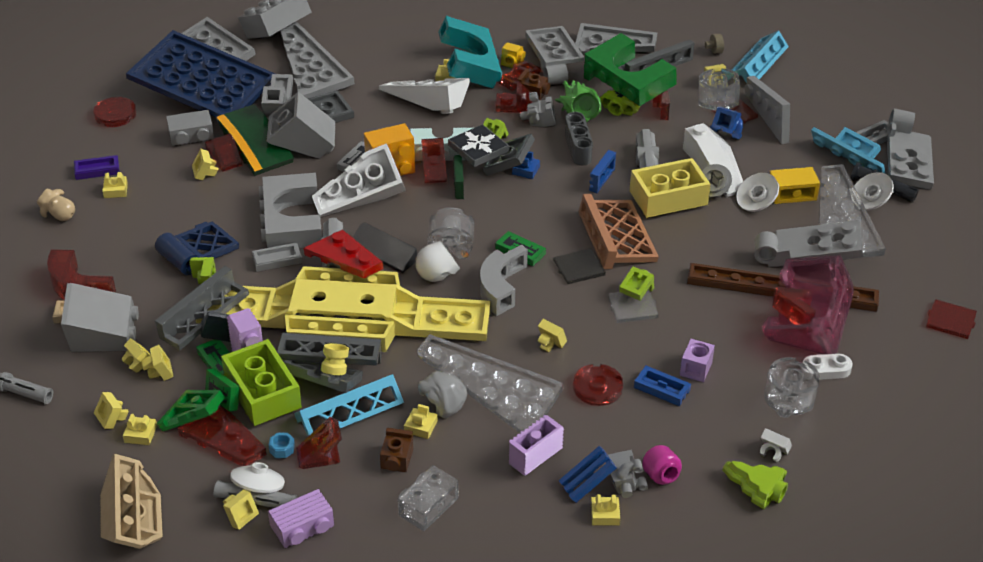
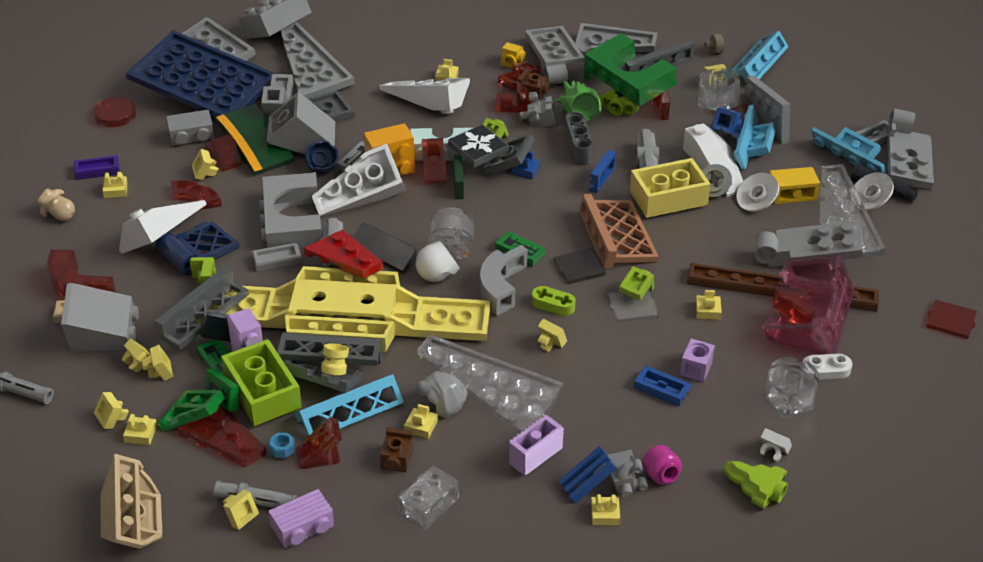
white dish [230,462,285,493] -> none
teal arch [438,16,502,89] -> none
clear red tile [573,364,623,406] -> none
none -> white wedge [119,200,206,254]
none -> clear red tile [171,180,222,210]
none -> dark blue hair [305,141,339,173]
none -> lime beam [532,286,576,316]
none -> light yellow tile [696,290,722,320]
none -> medium azure bracket [733,105,776,170]

